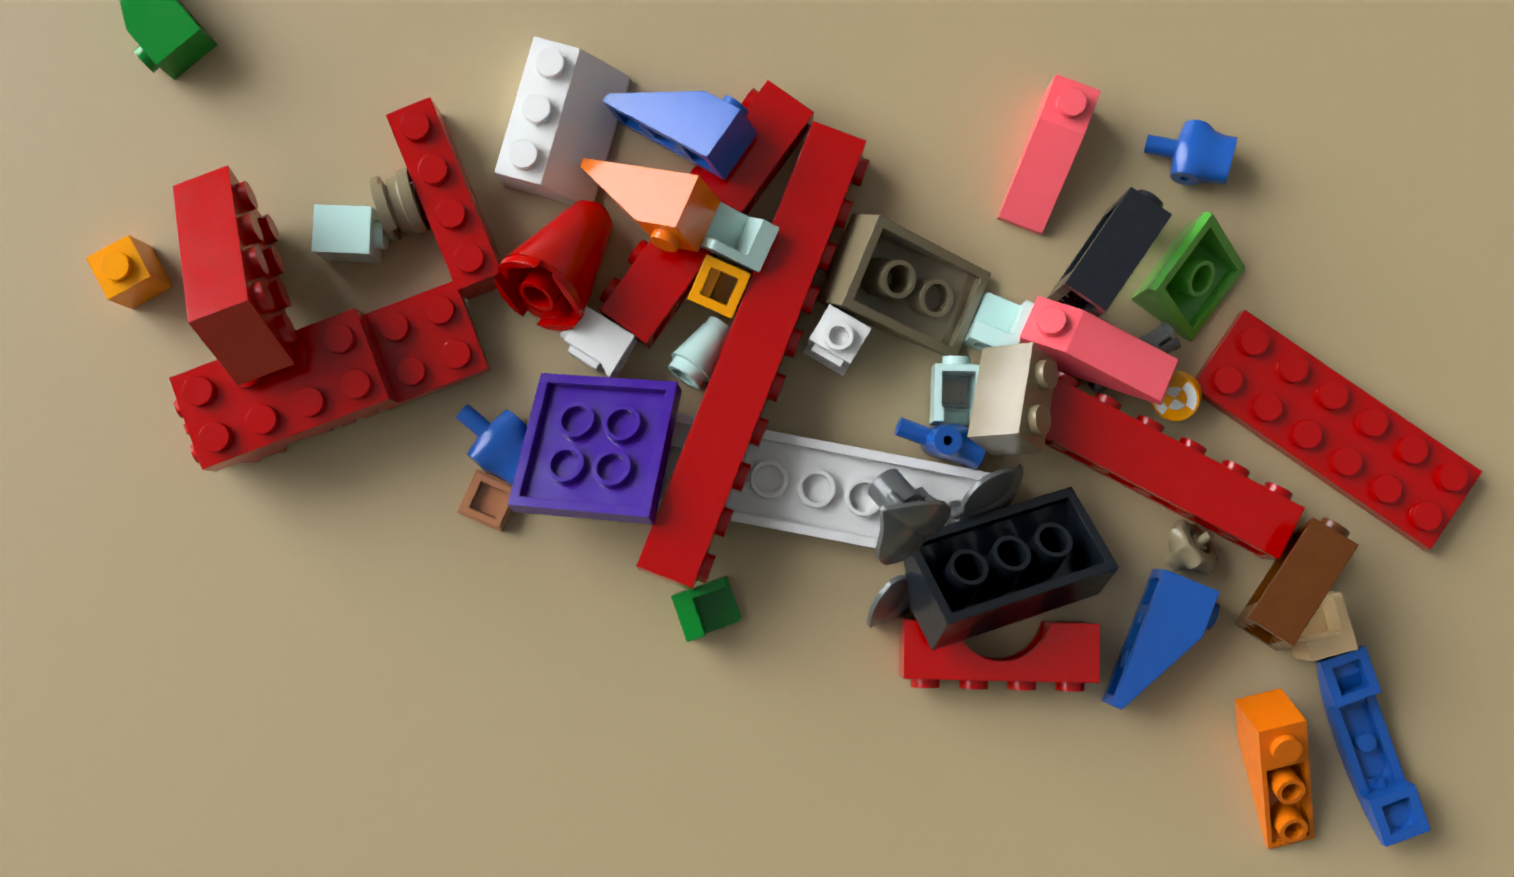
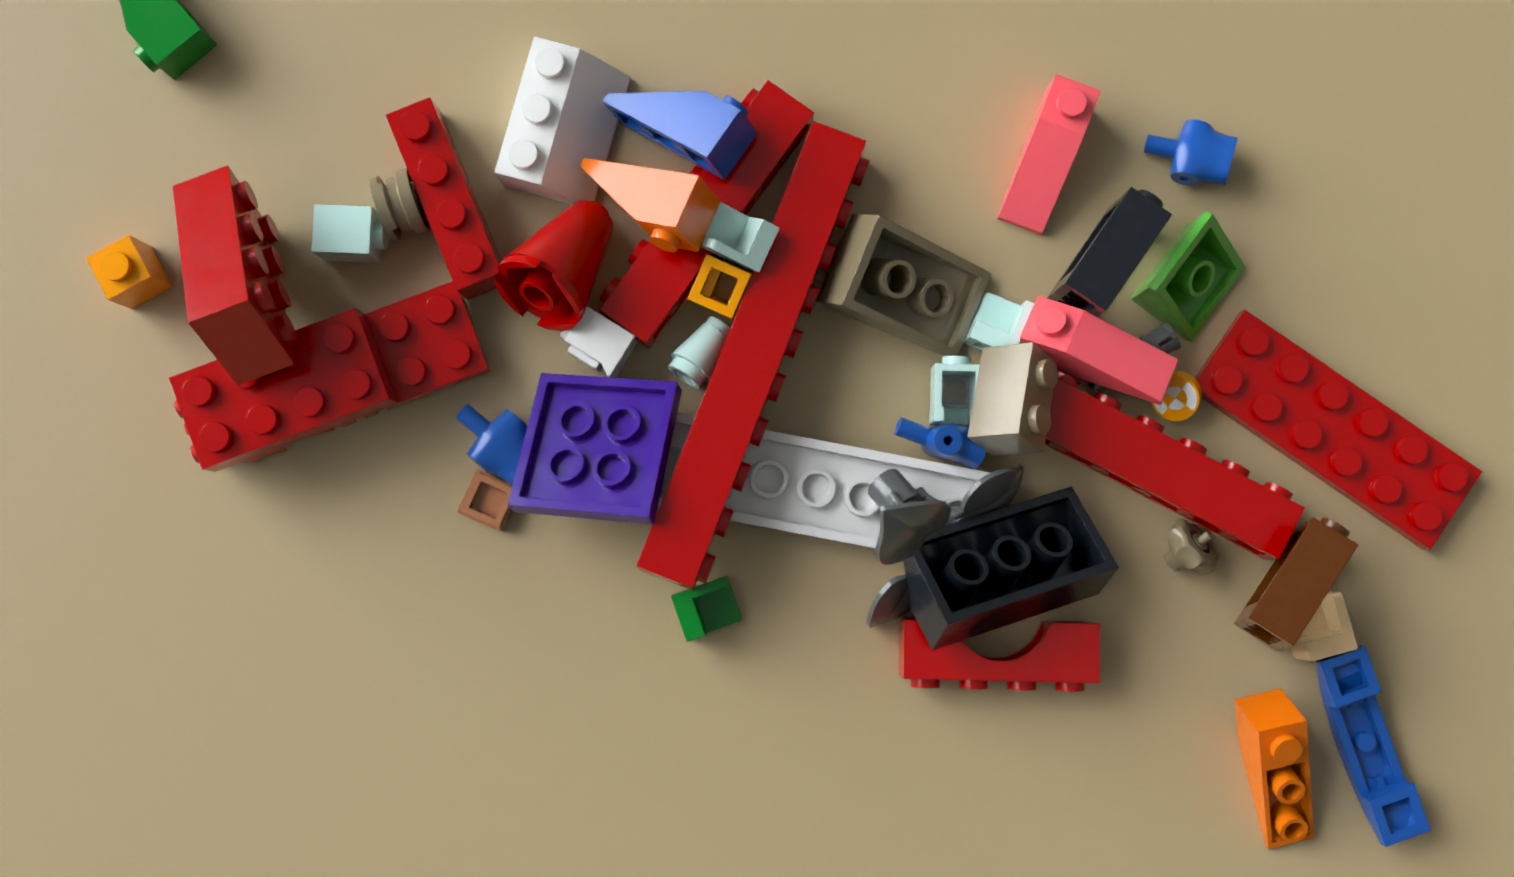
white window [803,304,871,376] -> none
blue slope [1101,569,1220,710] -> none

